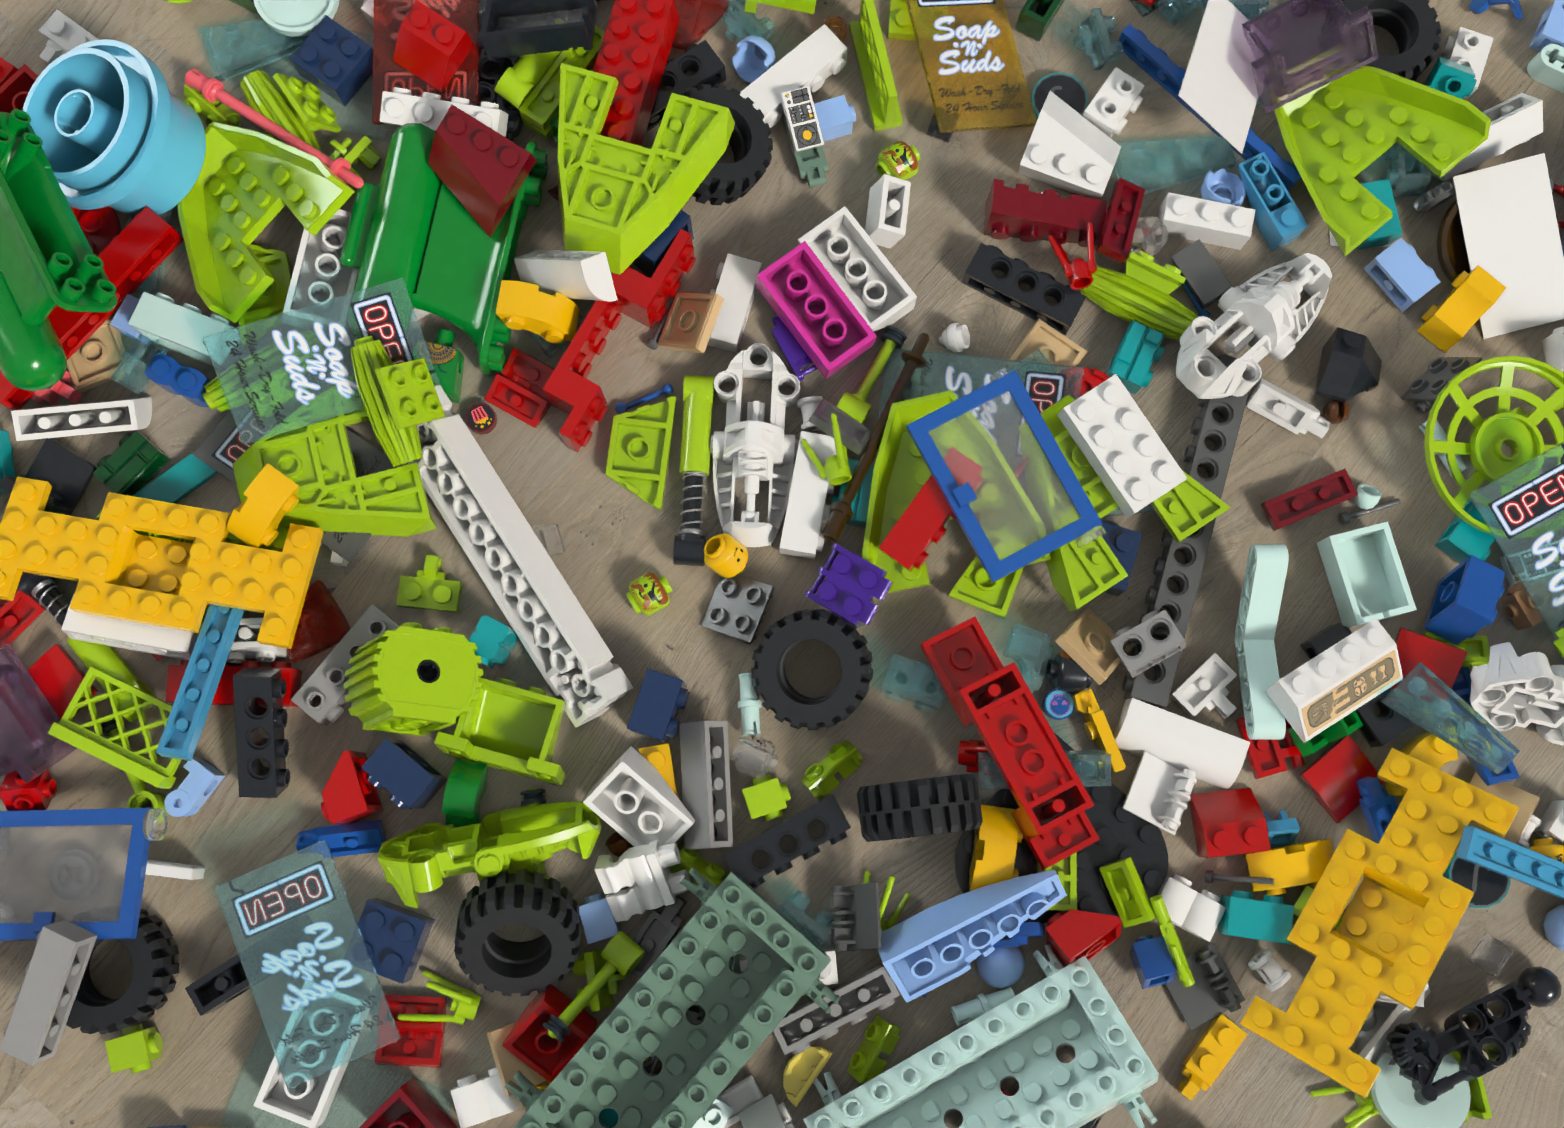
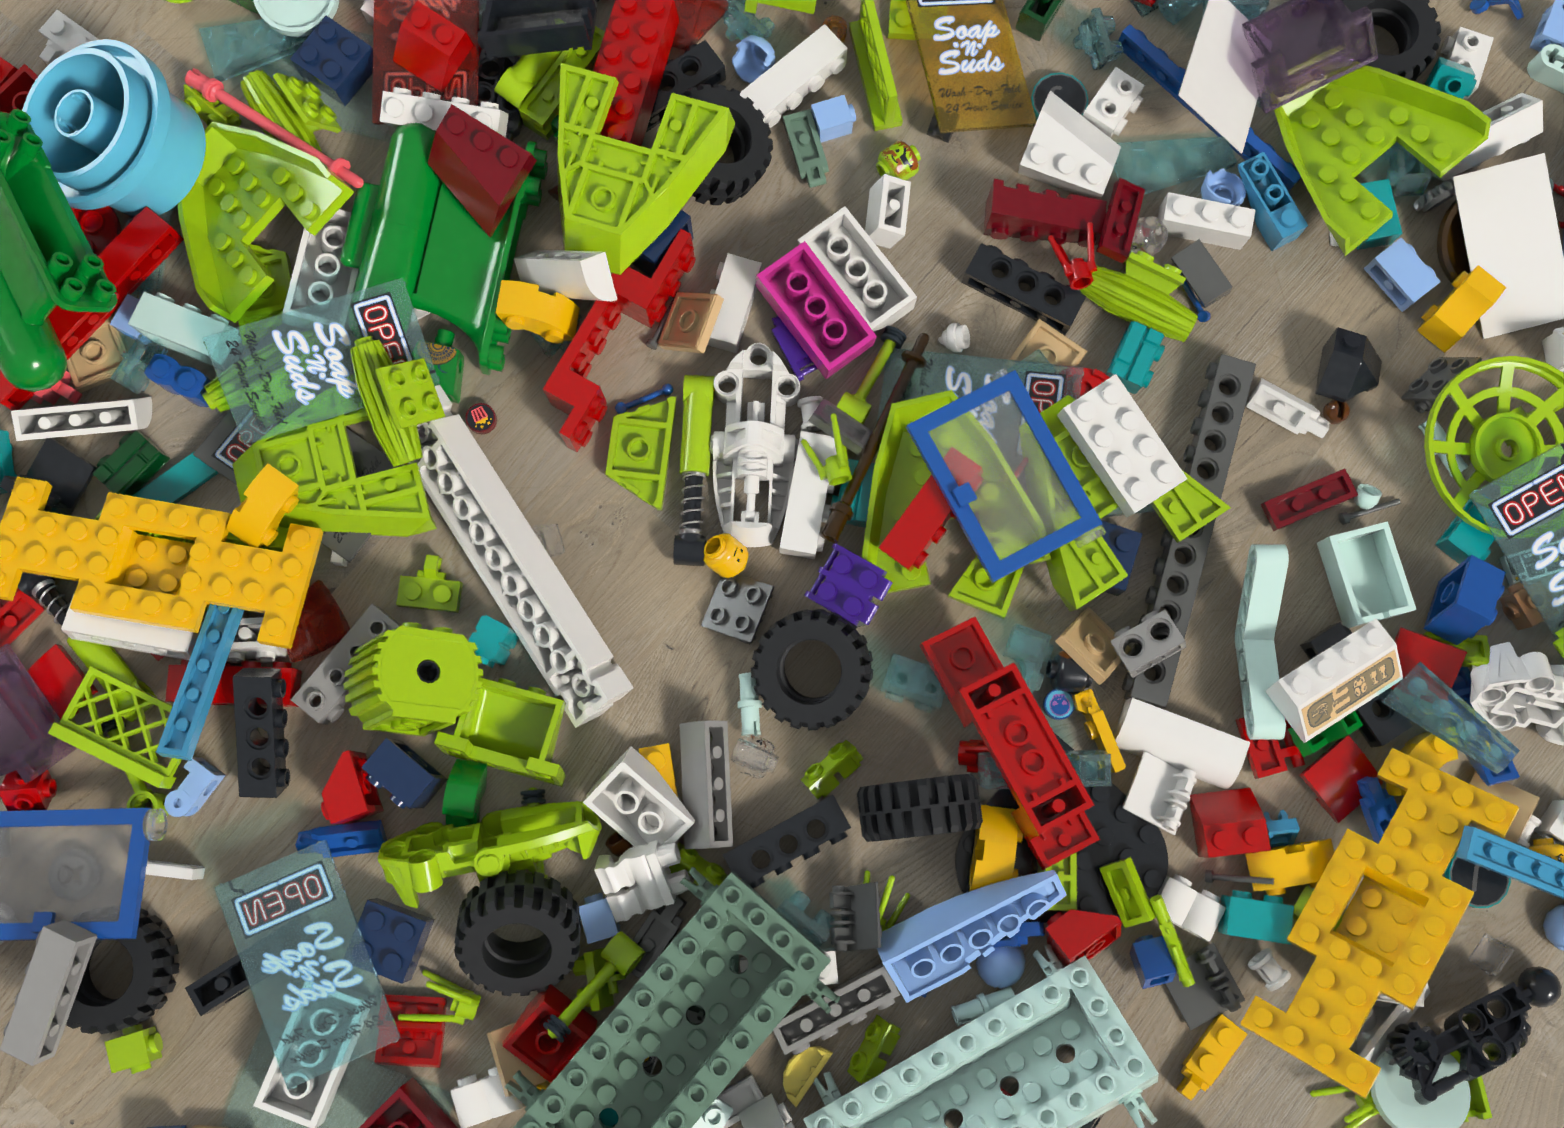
lime hips [329,135,381,190] -> none
red slope [484,348,554,428] -> none
head [626,572,673,616] -> none
dark blue brick [627,668,690,743] -> none
lime brick [742,774,791,821] -> none
tile [780,86,824,153] -> none
white hinge [1170,653,1237,719] -> none
white piece [1176,253,1332,399] -> none

